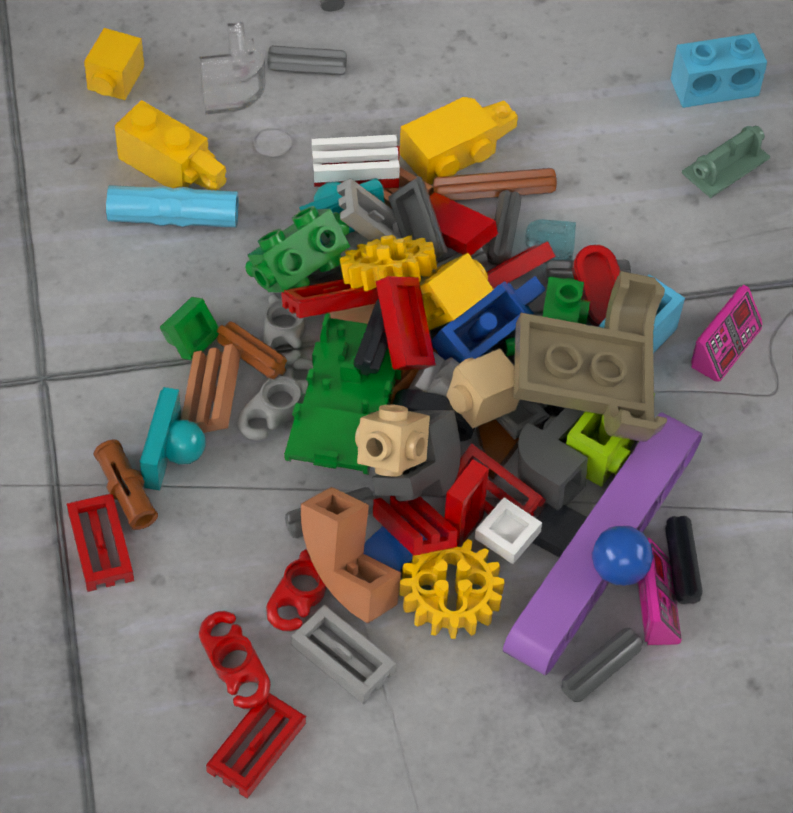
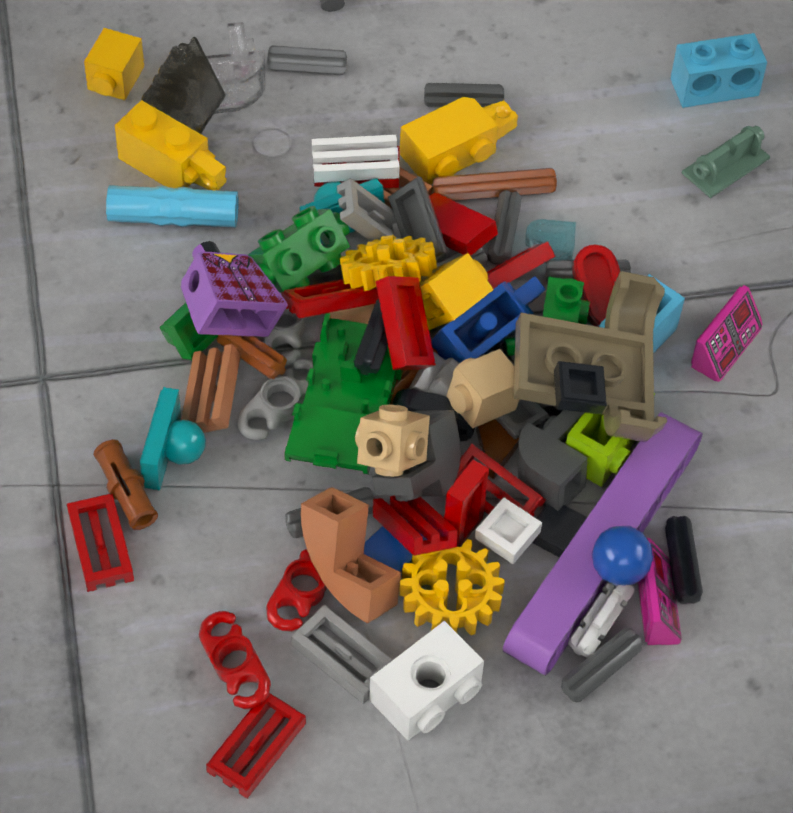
none -> clear smoke hinge [141,37,226,134]
none -> medium lavender torso [181,241,288,337]
none -> white brick [369,621,484,741]
none -> dark grey axle [424,83,504,107]
none -> black tile [554,361,607,415]
none -> white axle [568,582,635,658]

